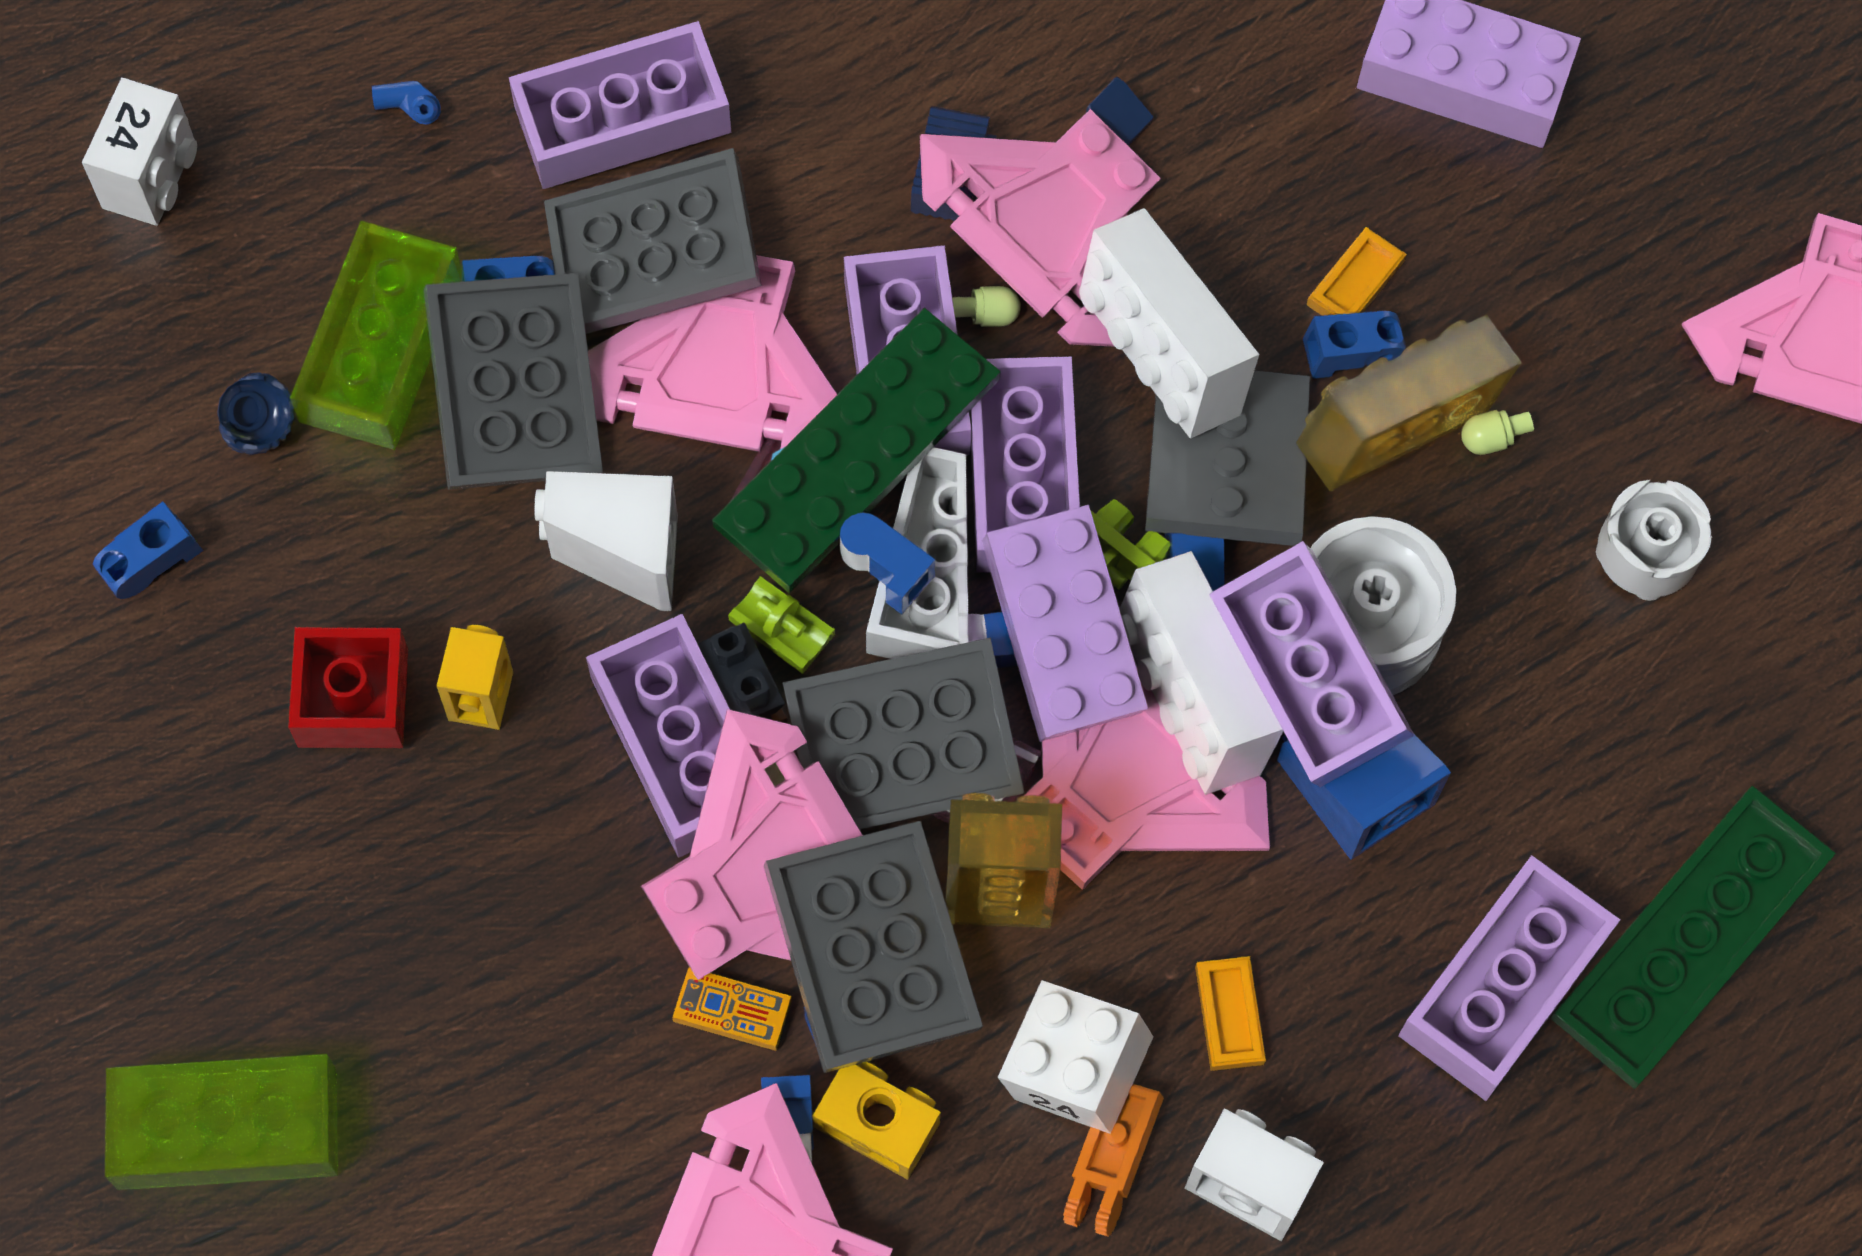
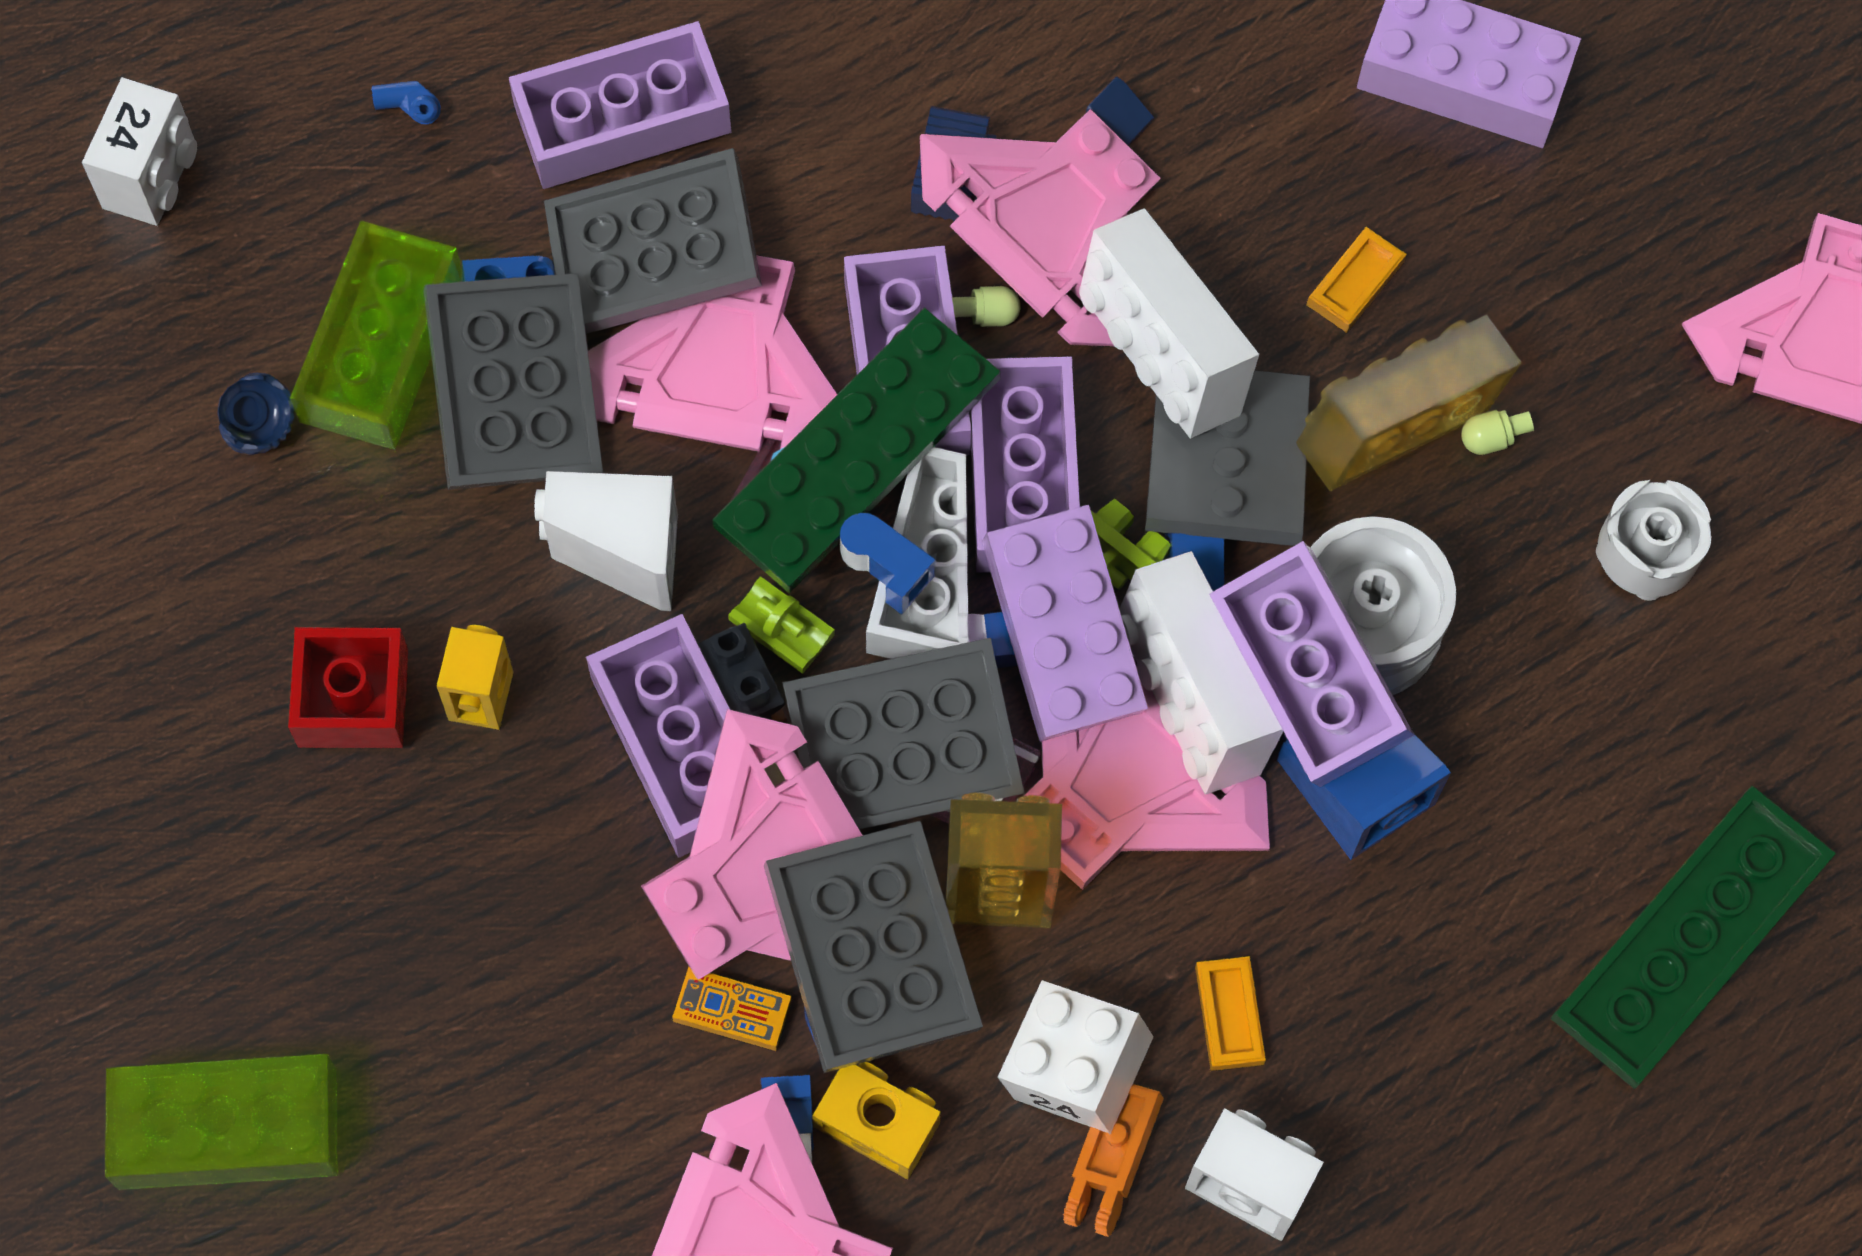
blue leg [93,501,203,599] -> none
blue leg [1303,311,1407,379] -> none
lavender brick [1398,855,1620,1101] -> none

